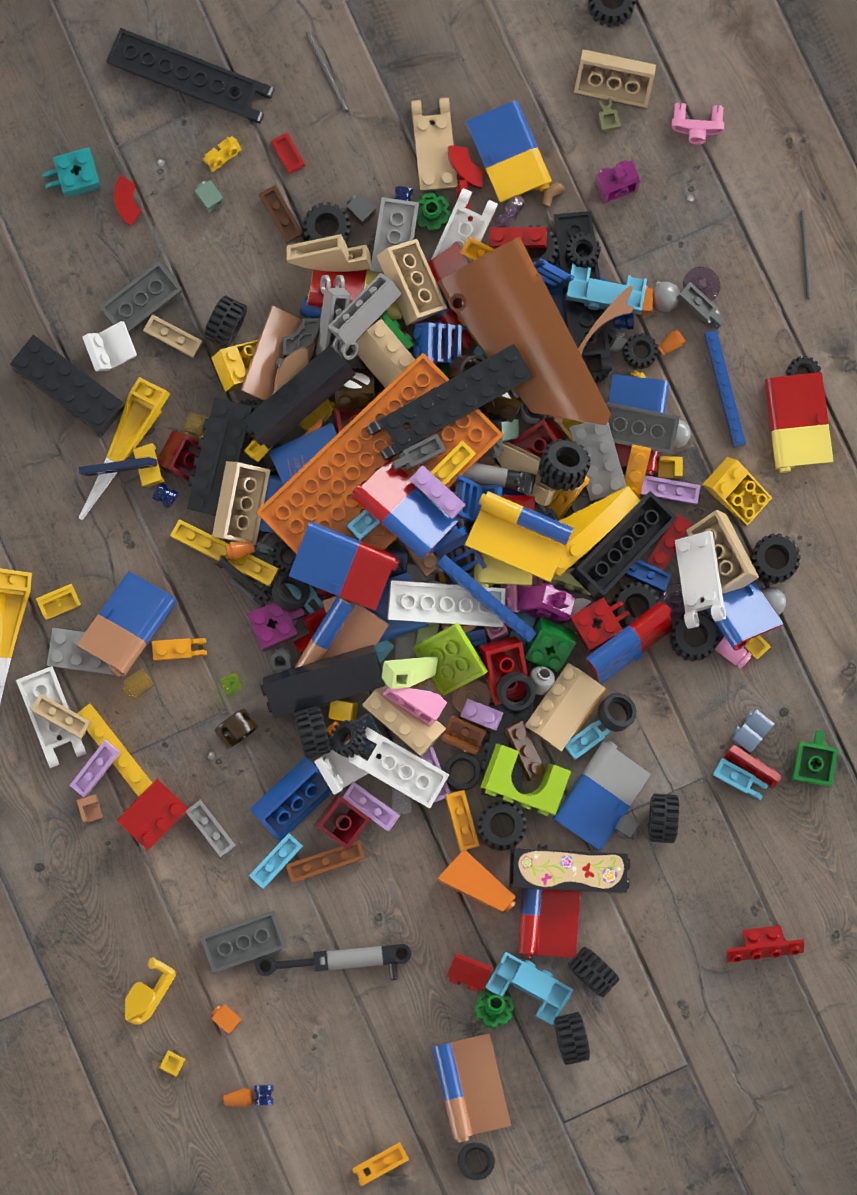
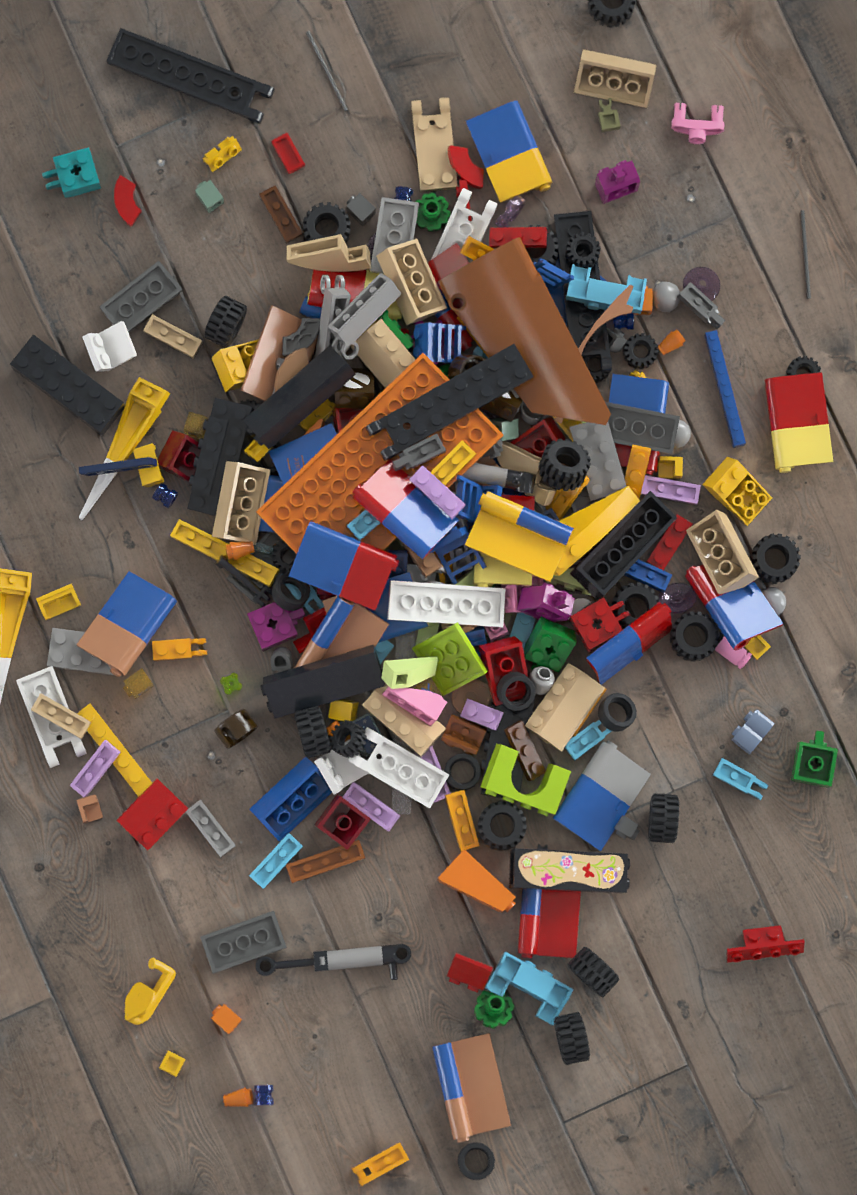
blue piece [435,555,537,643] -> none
medium nougat arm [541,183,565,207] -> none
white hinge [675,531,726,629] -> none
red plate [724,745,782,789] -> none

